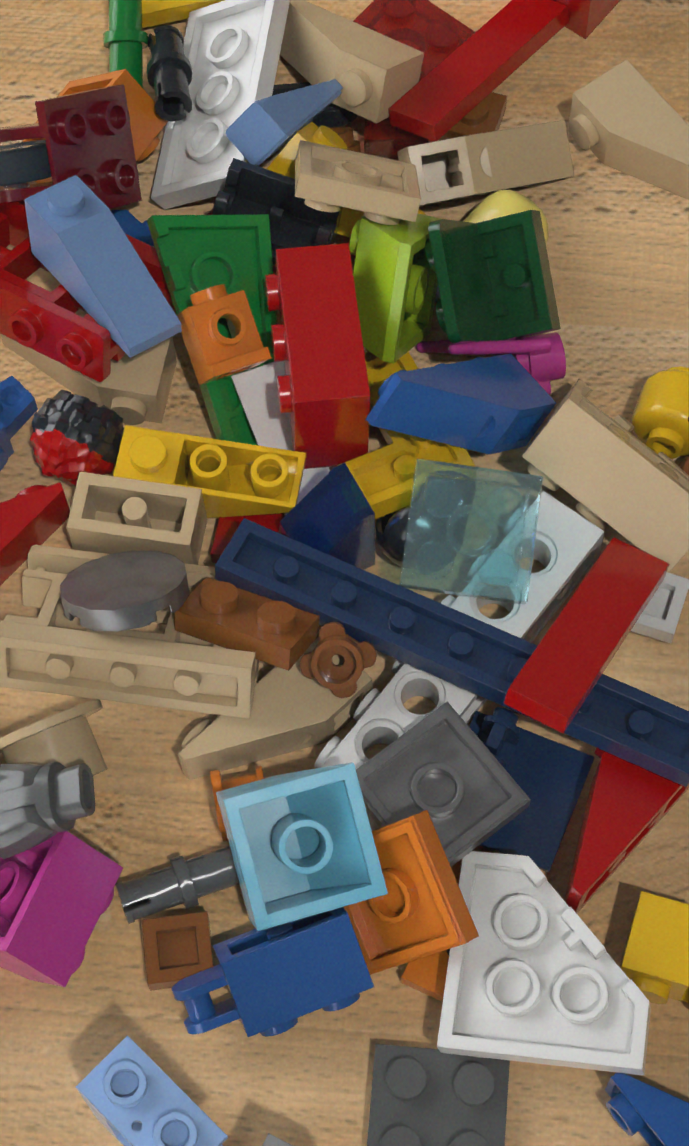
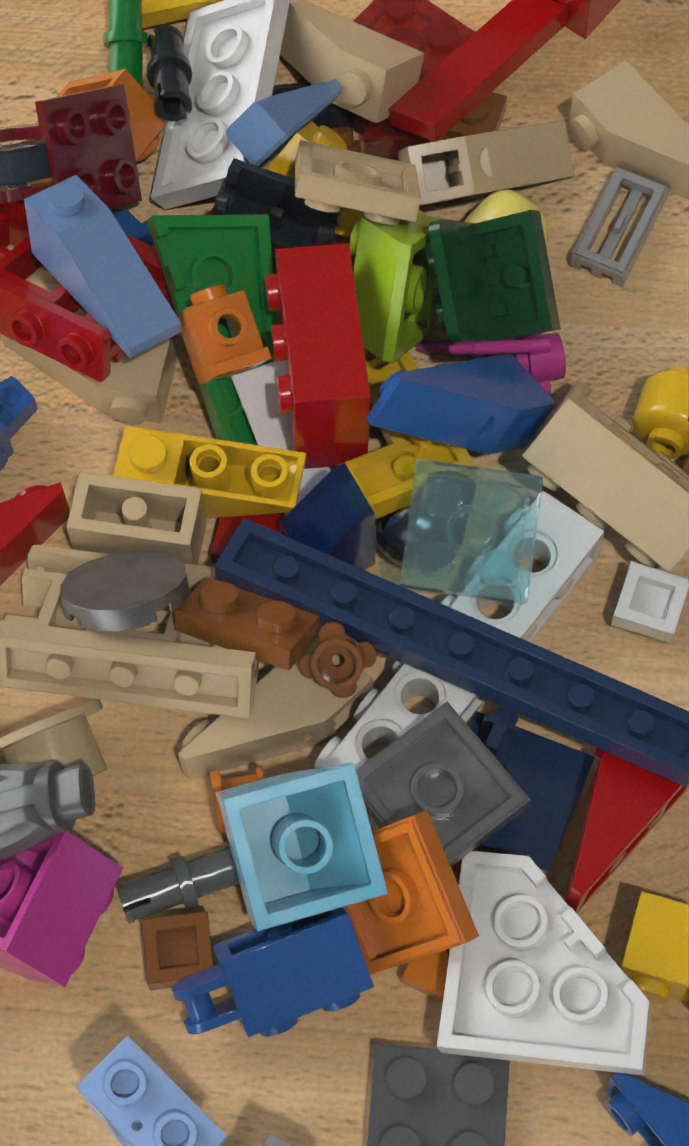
piece [30,389,124,487] -> none
red tile [504,537,670,733] -> none
none -> light grey tile [570,167,669,287]

